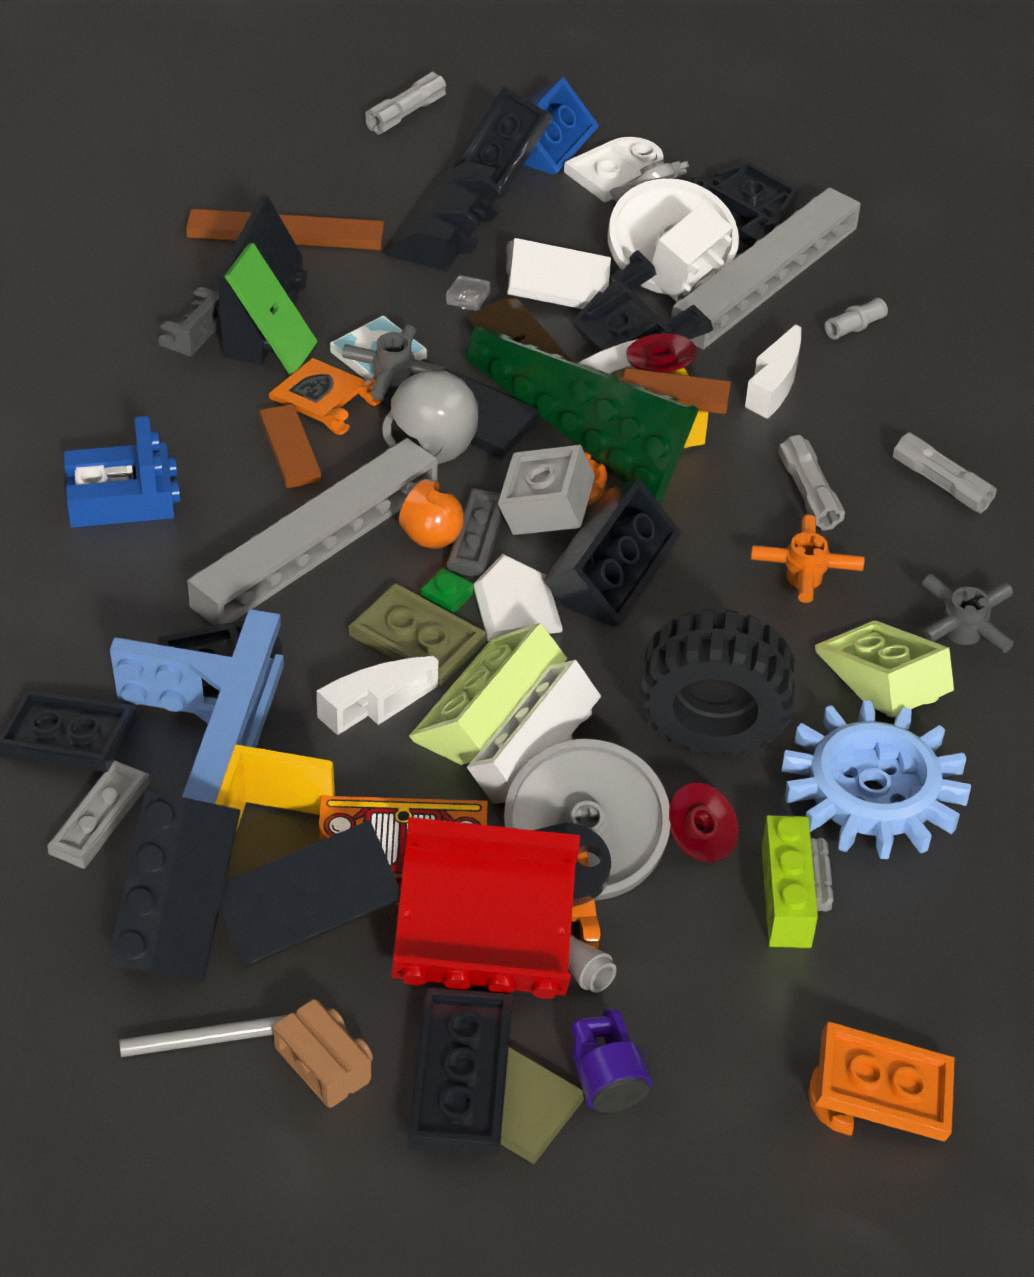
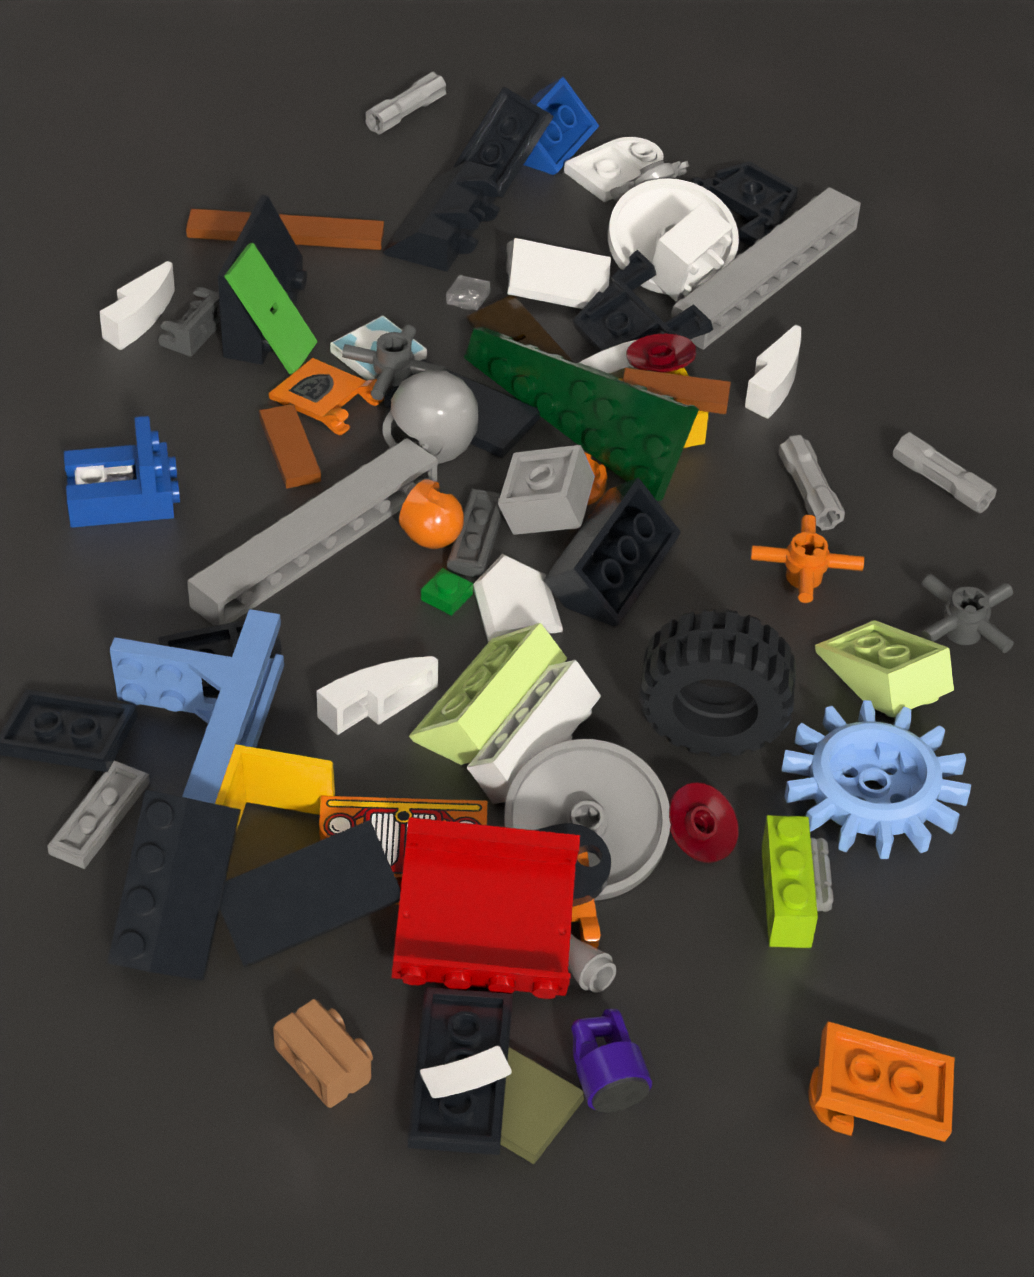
light grey bar [119,1014,289,1057] -> none
olive tile [349,583,487,686] -> none
light grey pin [825,298,888,340] -> none
none -> white slope [99,261,175,350]
none -> white sticker [420,1046,512,1098]

